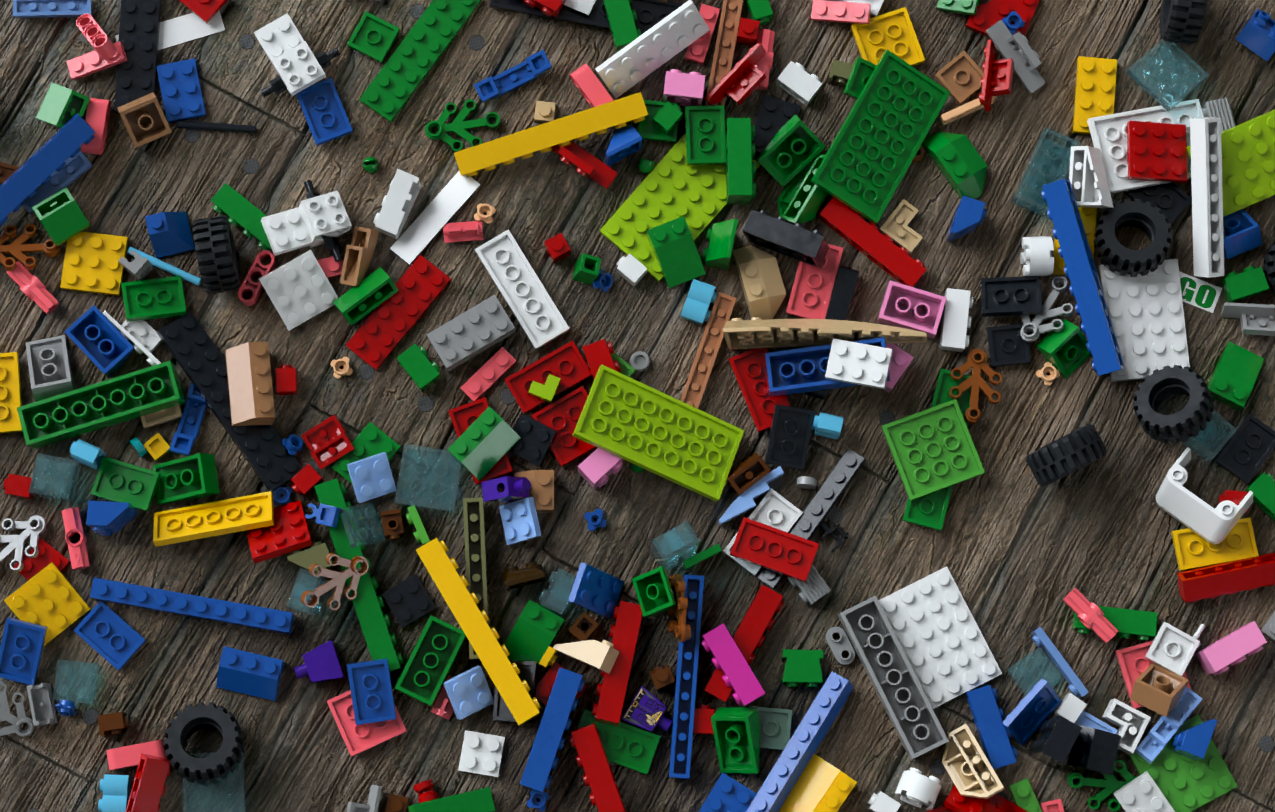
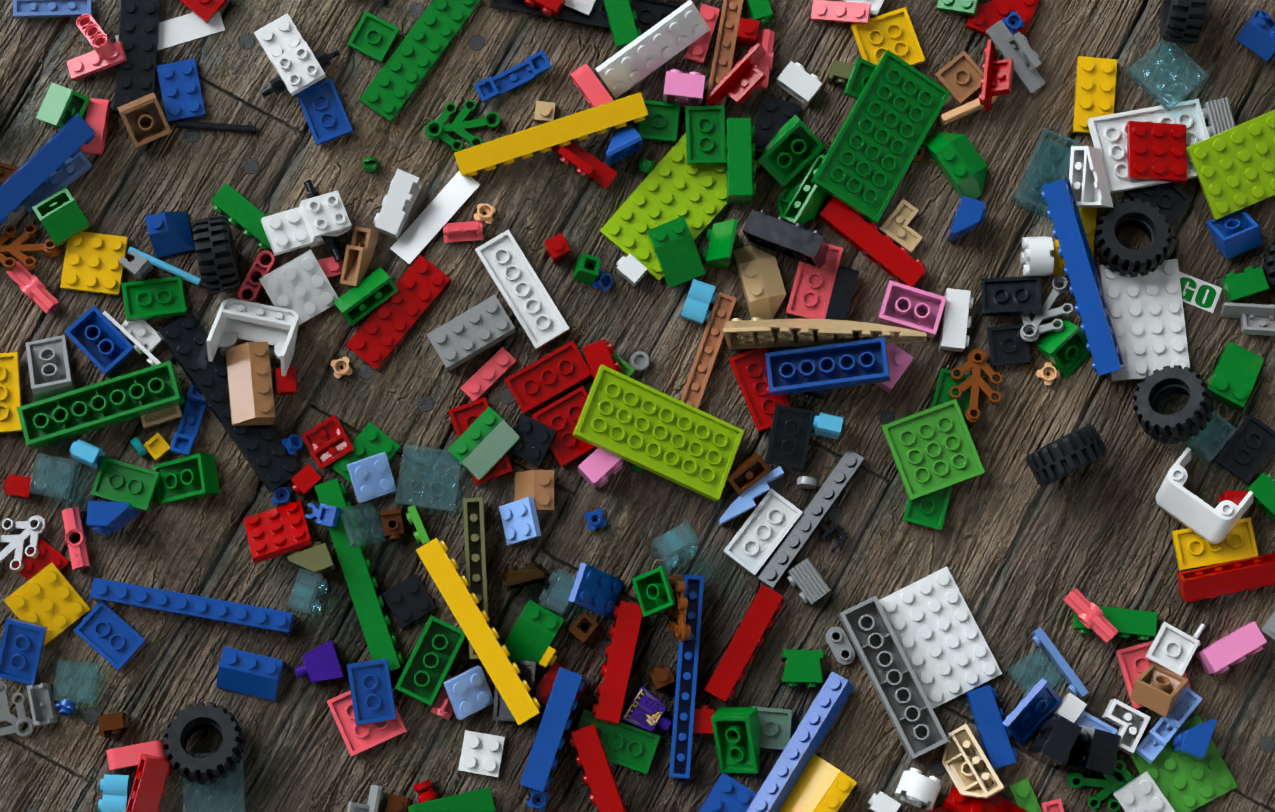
yellow plate [153,491,274,547] -> none
dark orange plant [301,553,369,611] -> none
green brick [397,344,441,392] -> none
dark purple torso [482,476,531,503] -> none
lime piece [528,374,561,403] -> none
slope [553,639,619,674] -> none
green brick [652,101,683,136] -> none
green tile [683,544,722,571] -> none
dark pink brick [701,623,765,707] -> none
red plate [730,517,819,583] -> none
white plate [825,338,893,389] -> none
white brick [1190,117,1224,278] -> none
none -> white windscreen [206,298,299,376]

